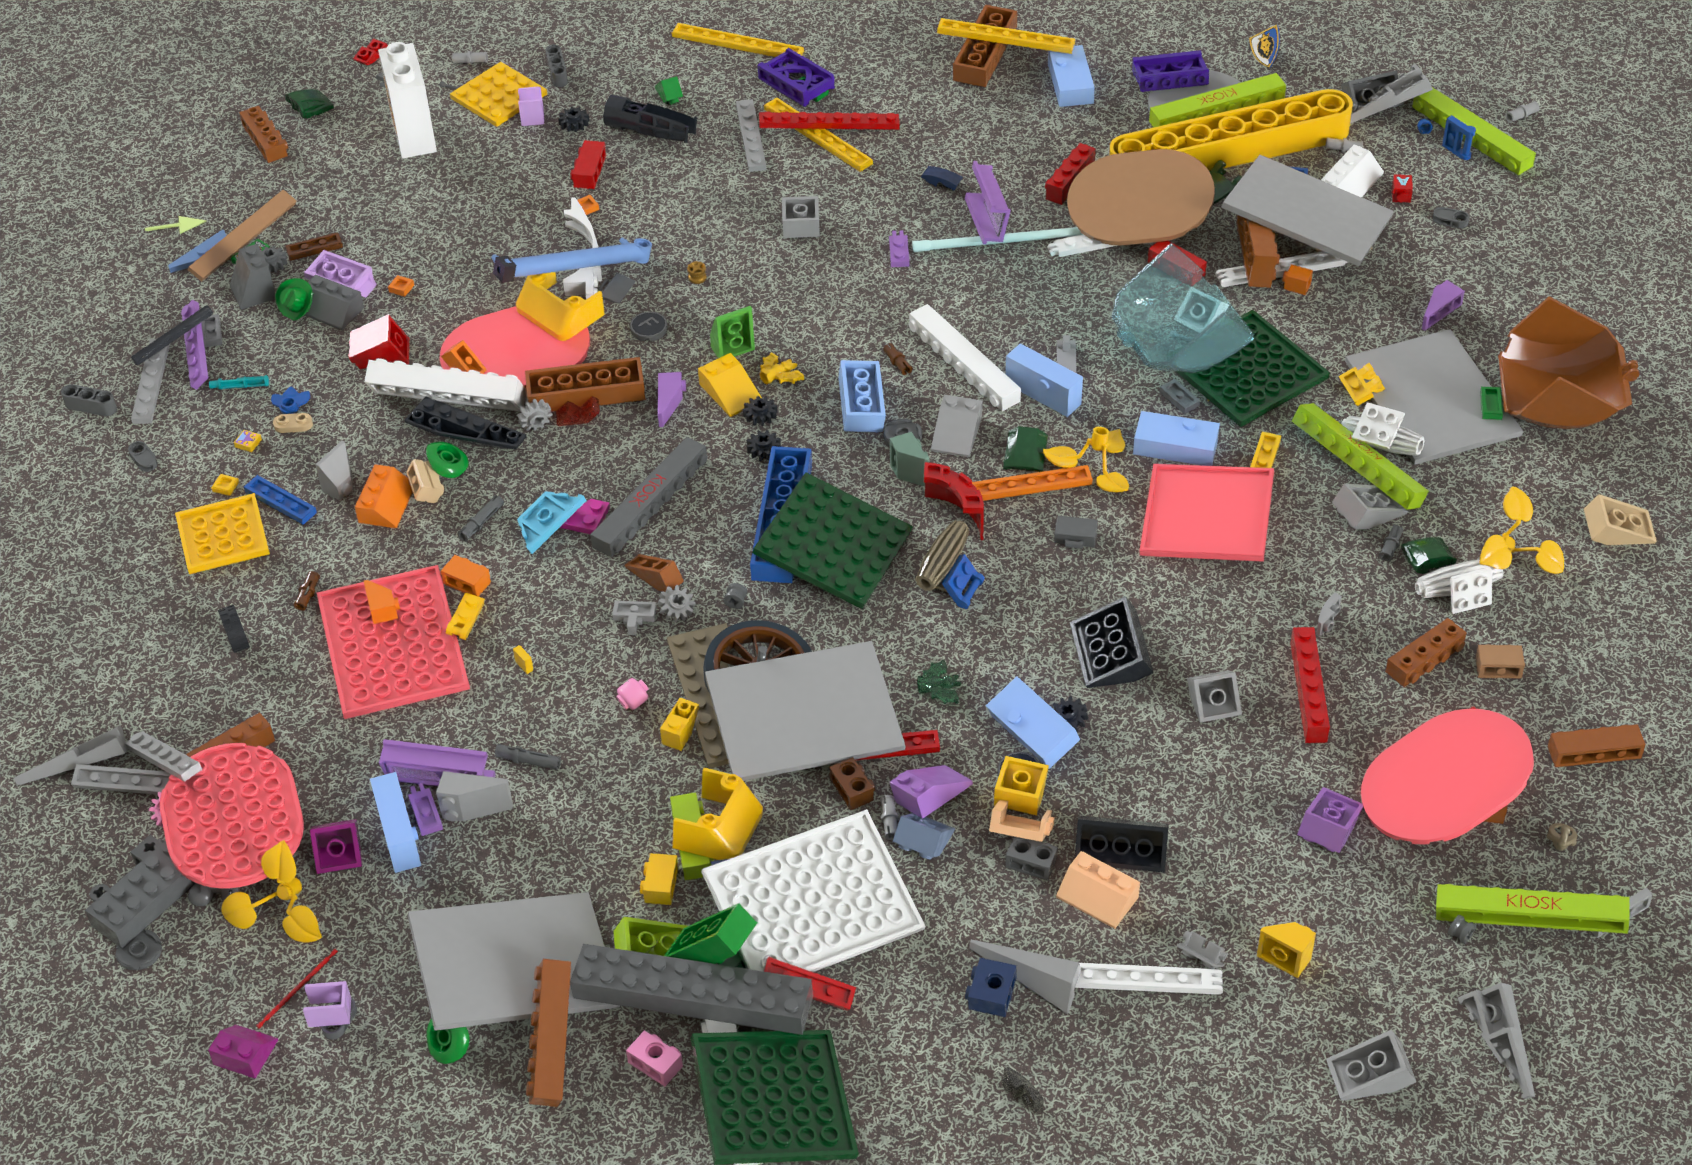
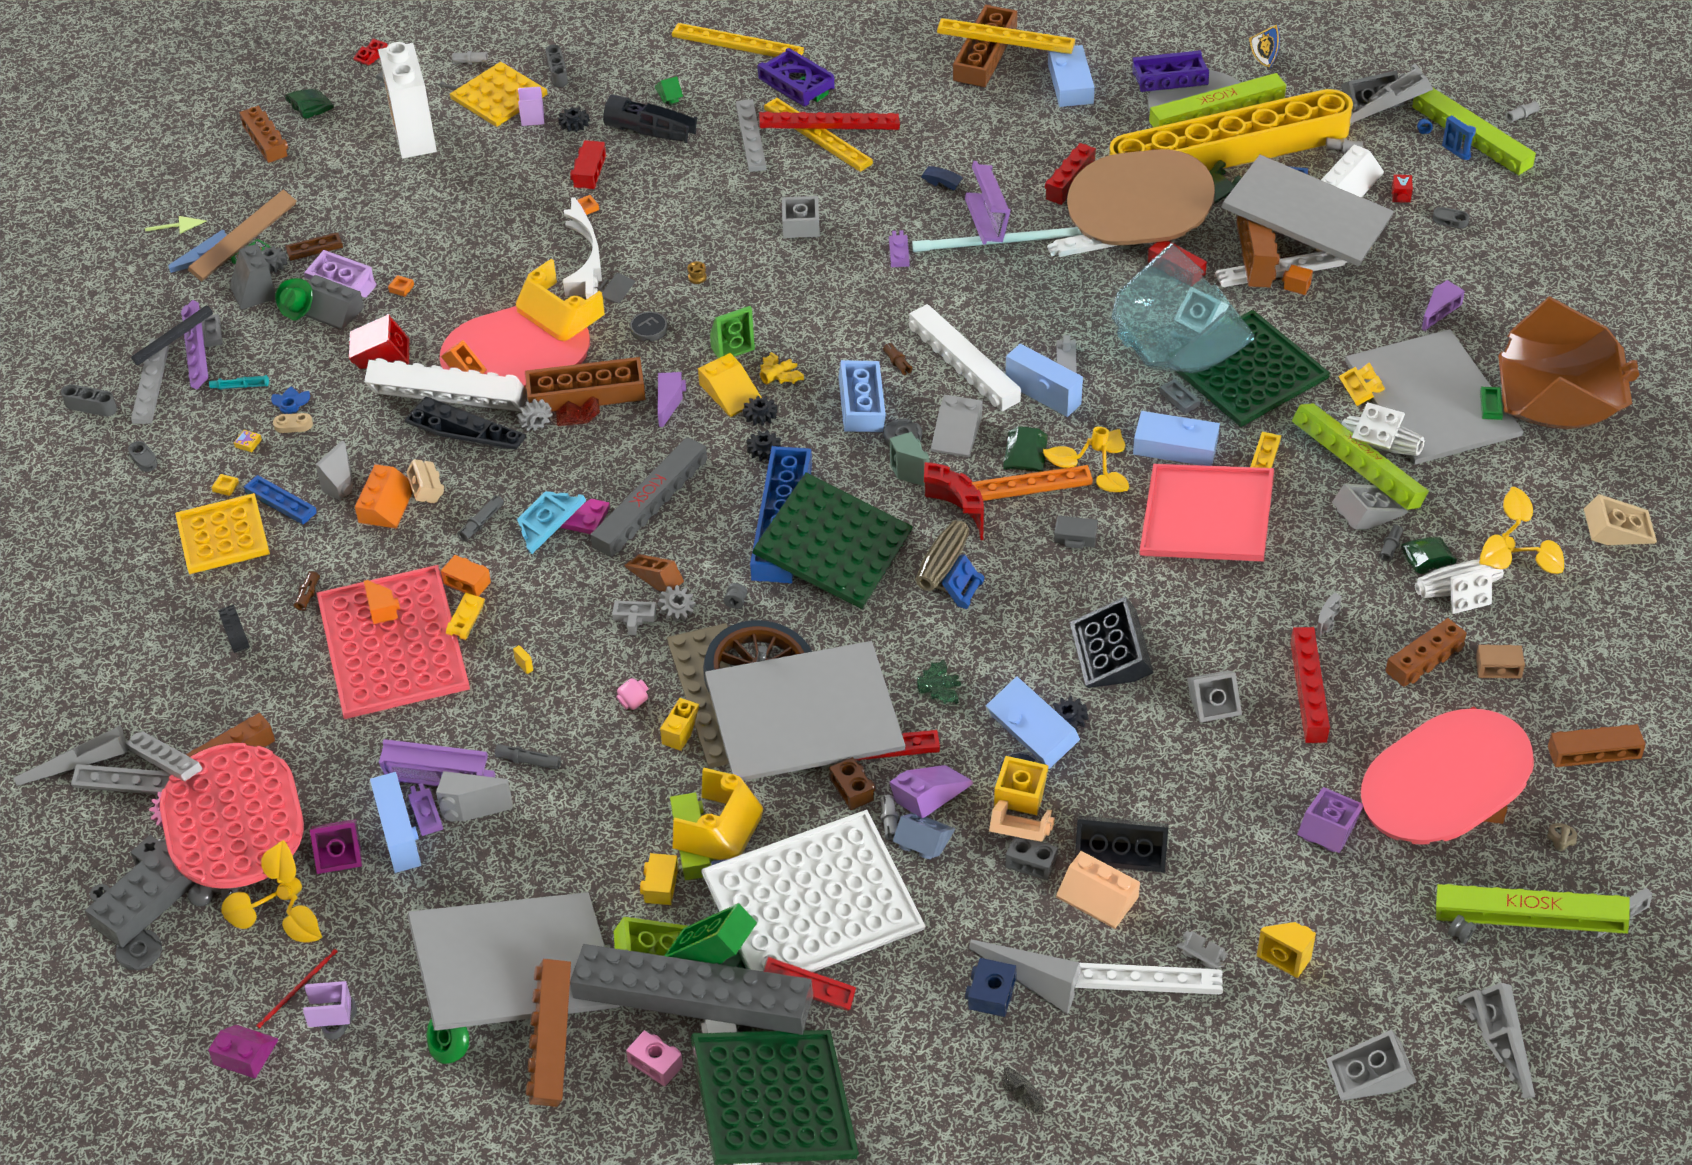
green hat [426,442,469,478] -> none
medium blue piece [491,238,652,283] -> none

